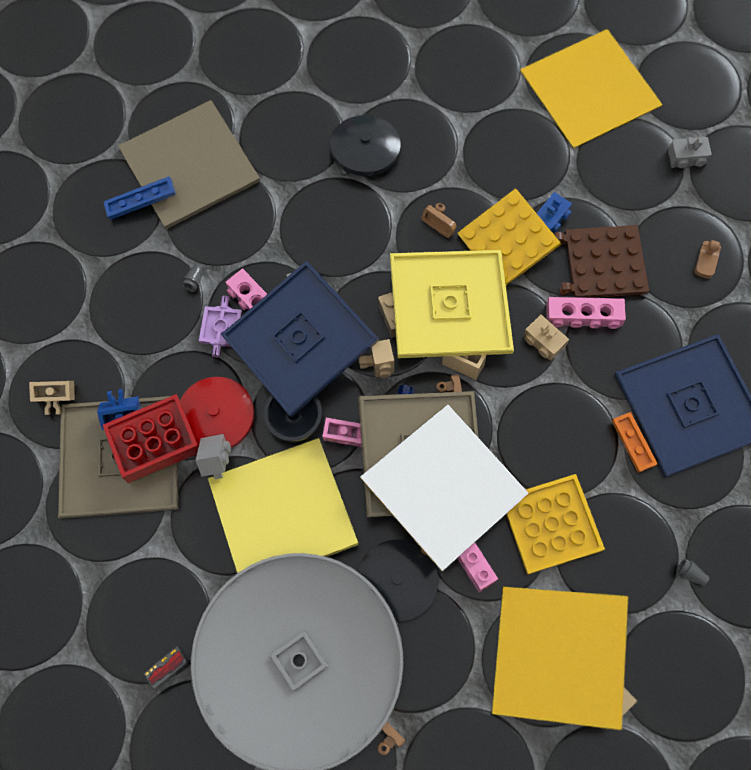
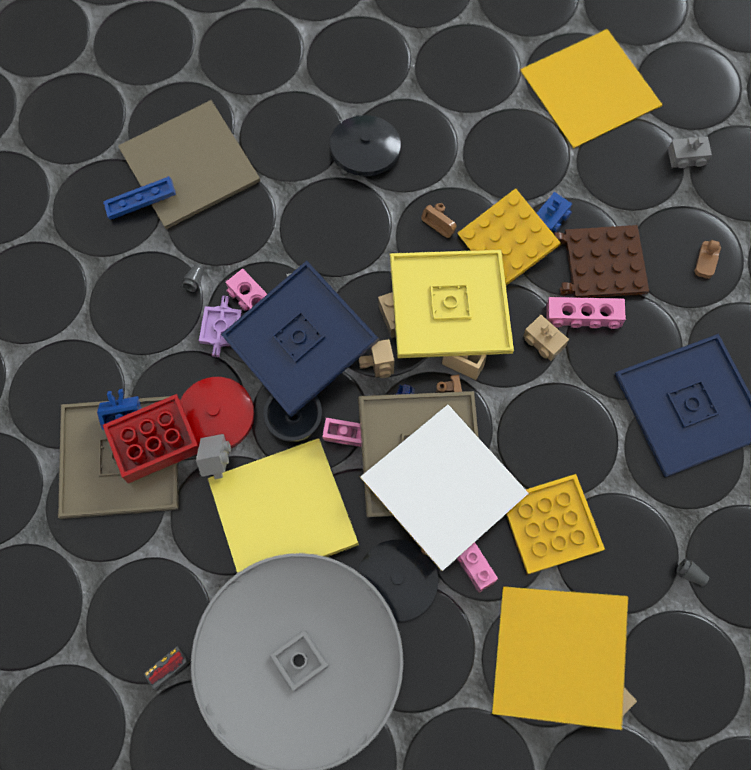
tan brick [29,381,75,415] -> none
medium nougat piece [378,722,406,755] -> none
orange plate [612,412,657,473] -> none

